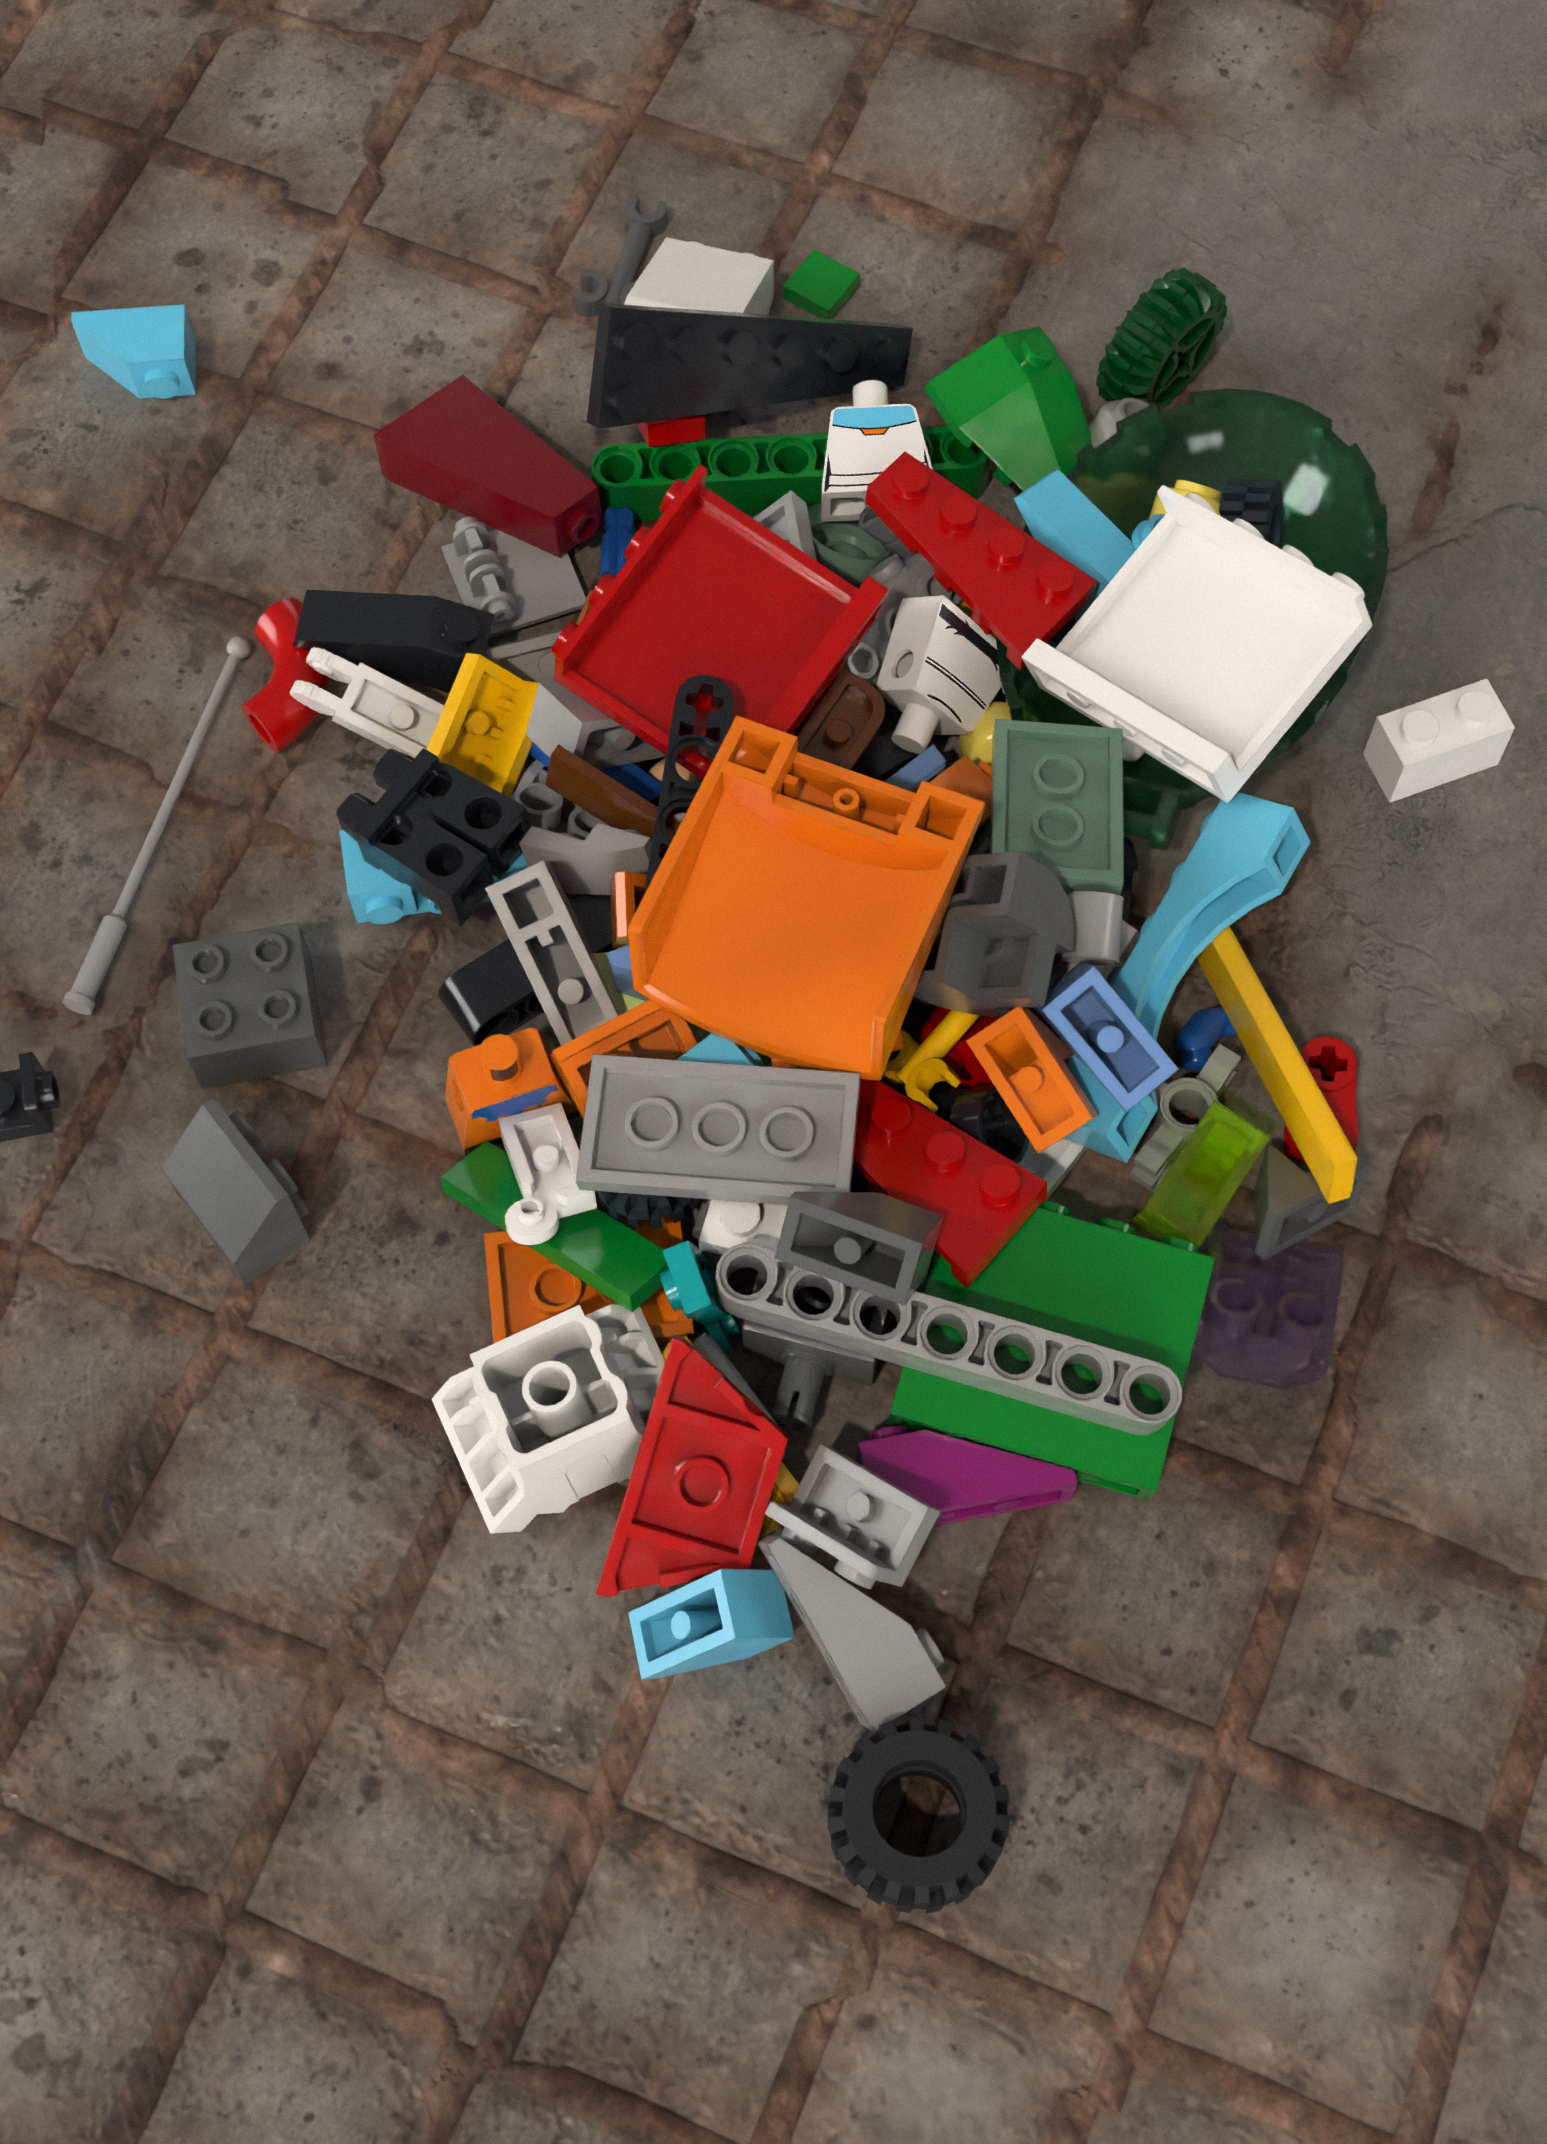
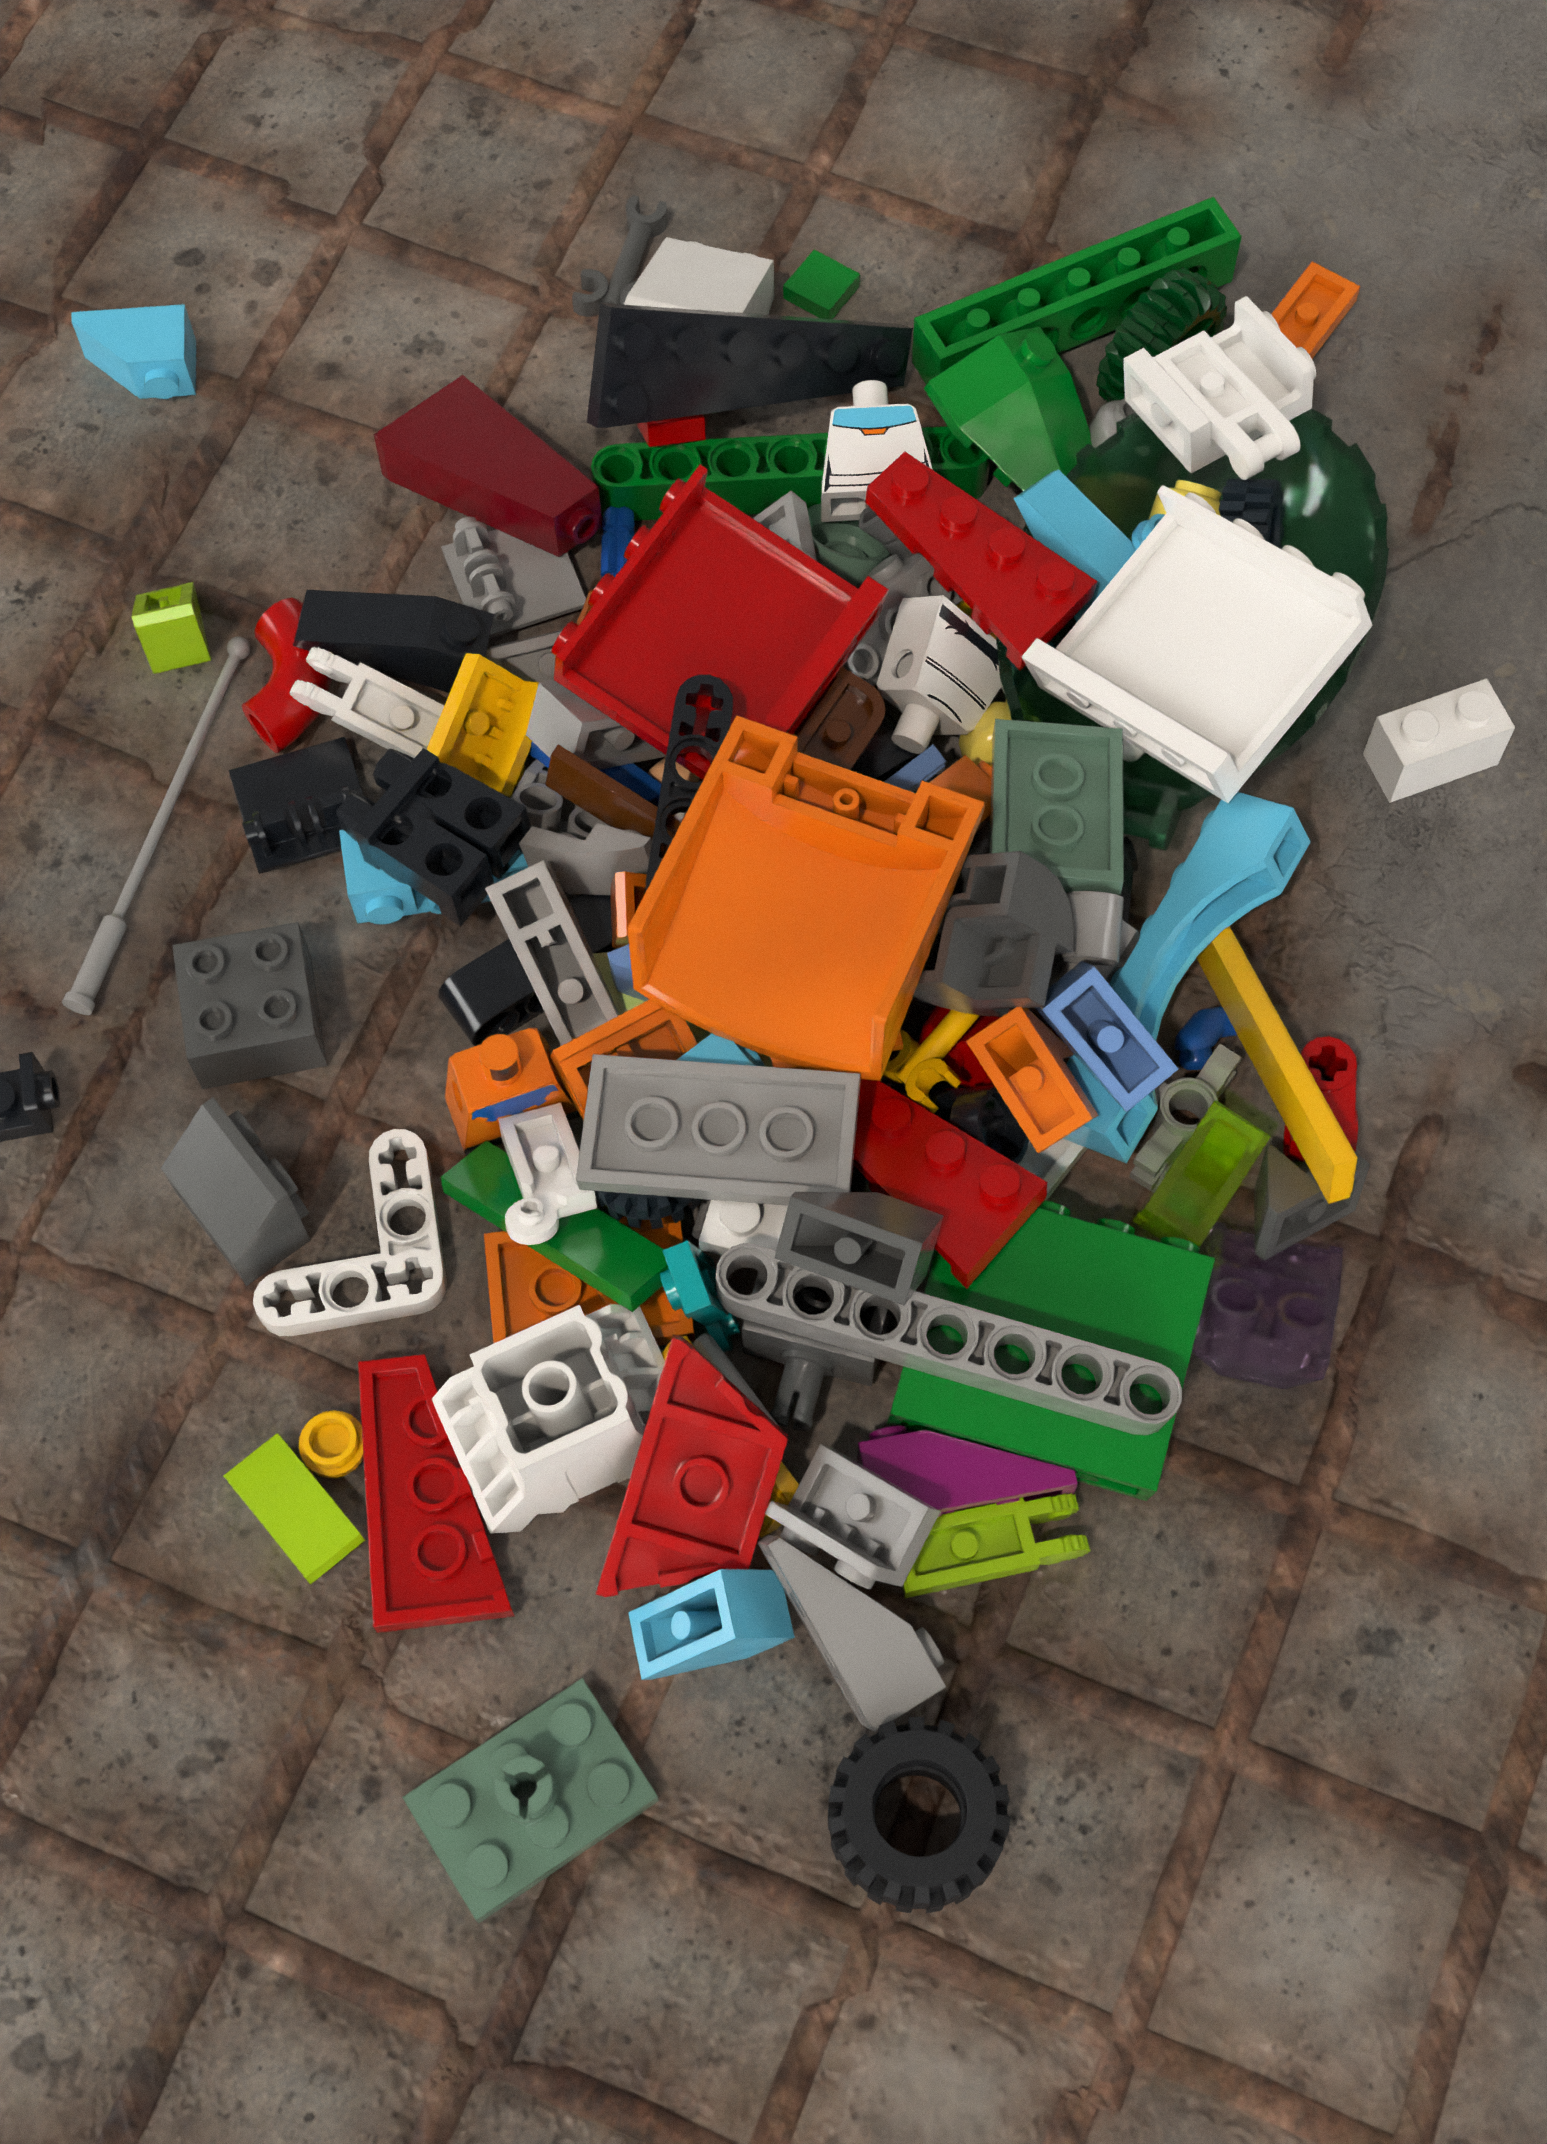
none -> lime slope [131,582,211,674]
none -> lime slope [223,1433,365,1585]
none -> black hinge [228,737,364,874]
none -> white beam [253,1129,447,1336]
none -> yellow plate [299,1410,364,1478]
none -> red wing [358,1354,515,1633]
none -> sand green plate [402,1678,659,1923]
none -> lime hinge [902,1493,1090,1598]
none -> green brick [912,196,1242,384]
none -> white panel [1123,296,1316,474]
none -> white plate [1153,331,1301,480]
none -> orange plate [1271,261,1361,359]

